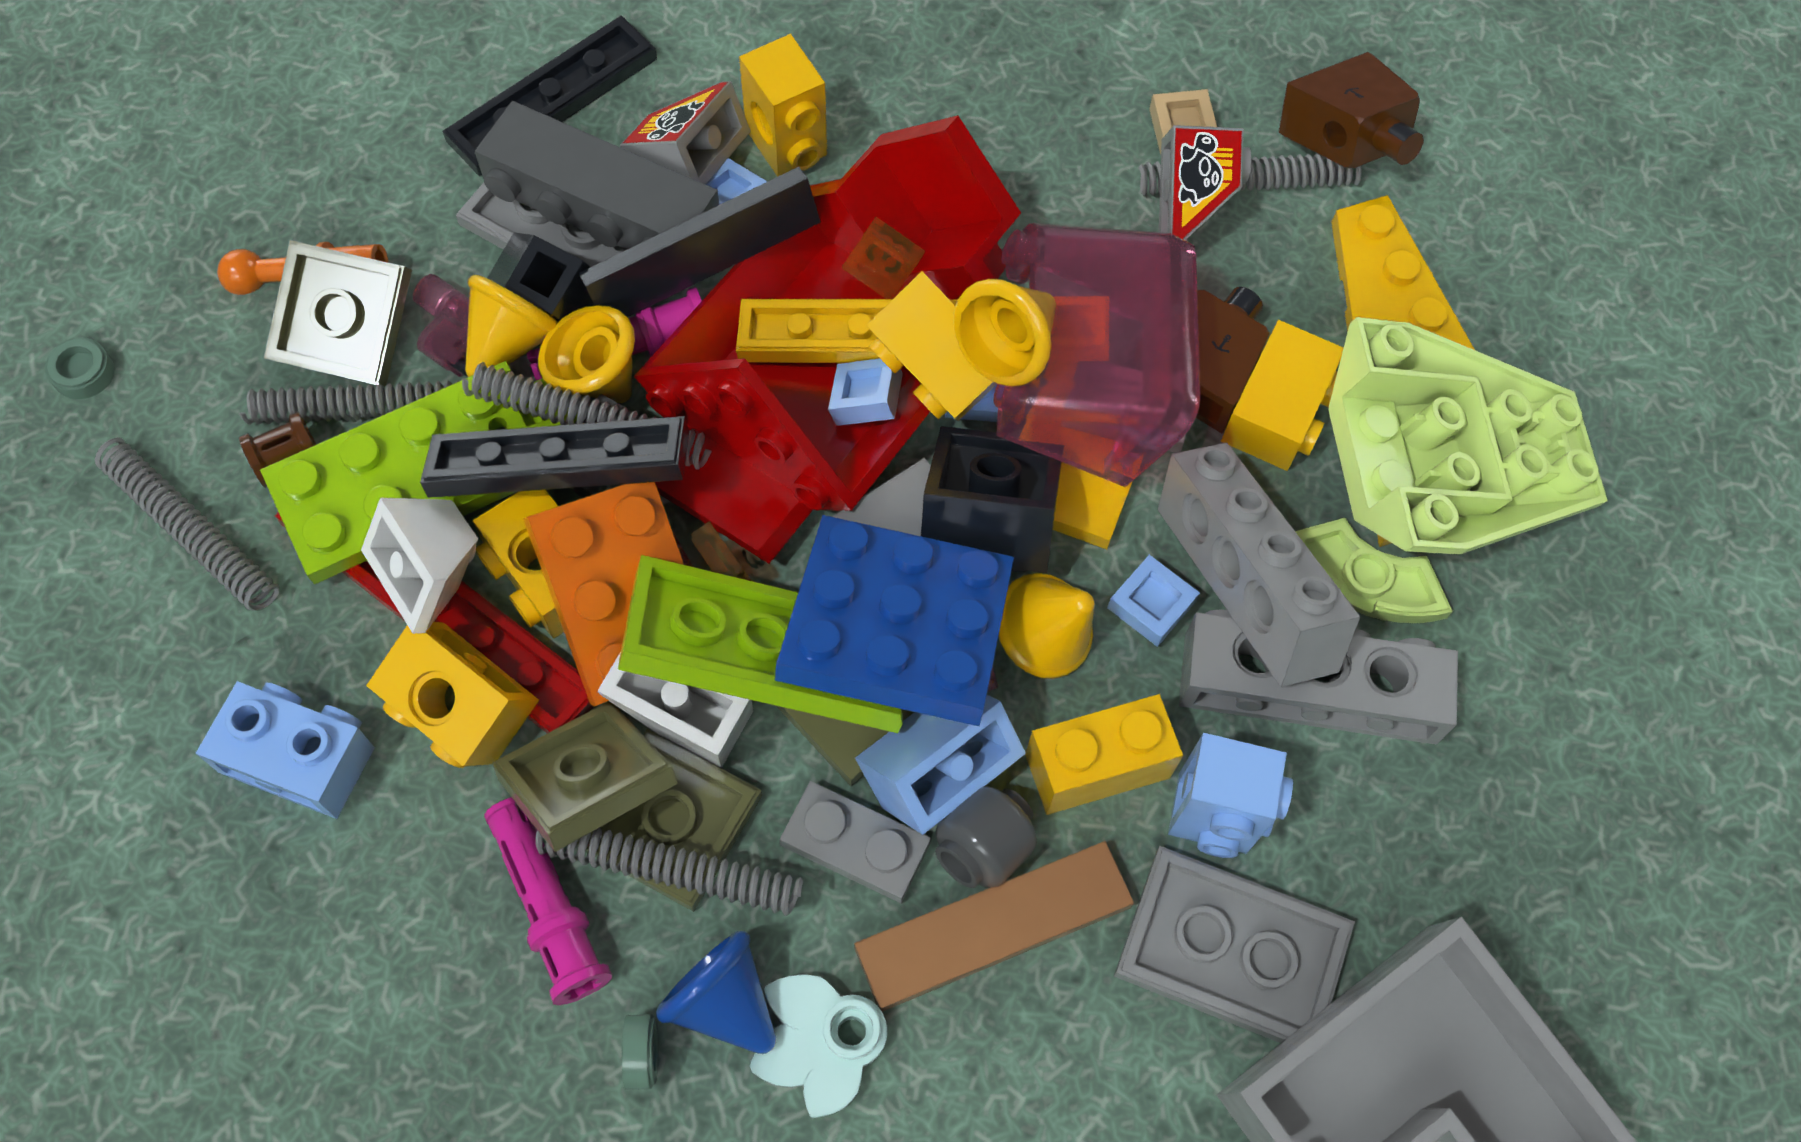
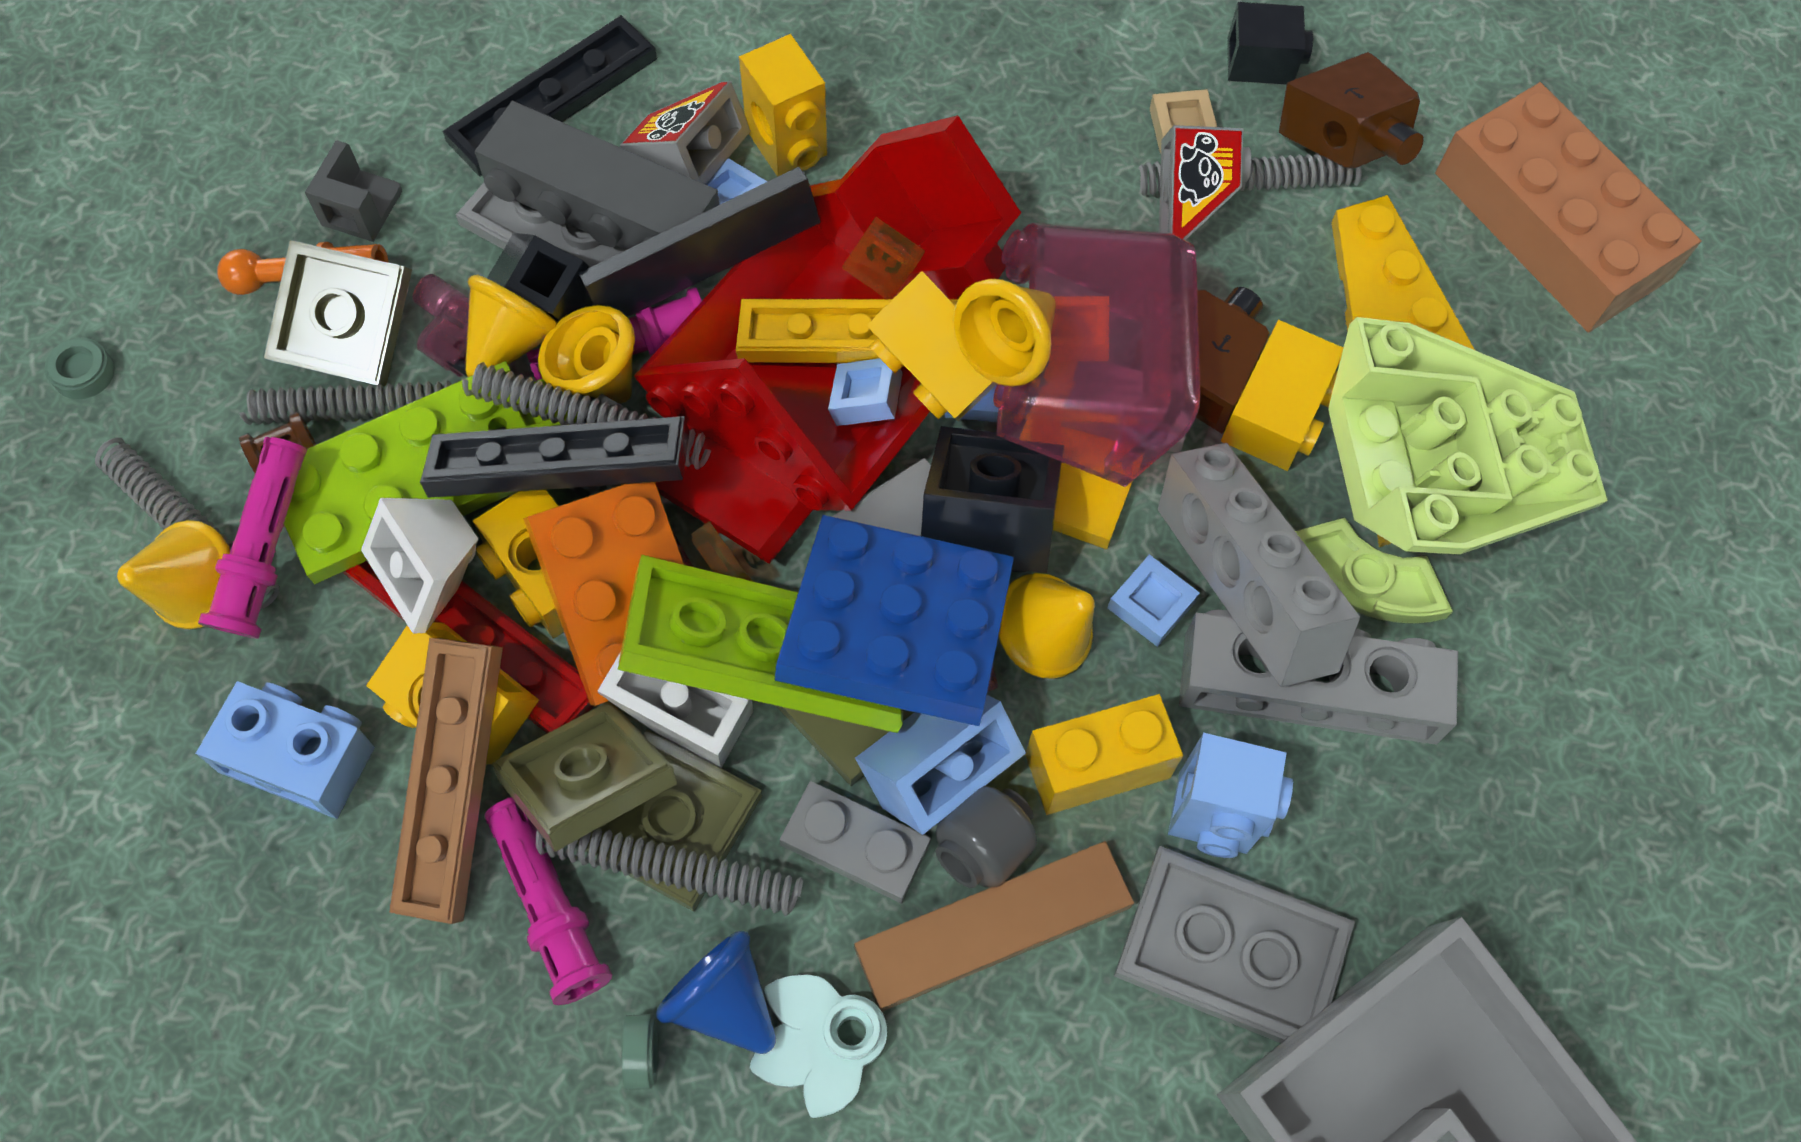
none -> yellow hat [117,520,231,630]
none -> dark pink pin [198,437,307,639]
none -> dark grey panel [305,140,402,242]
none -> medium nougat tile [389,638,503,924]
none -> black brick [1227,2,1313,85]
none -> nougat brick [1435,82,1701,333]

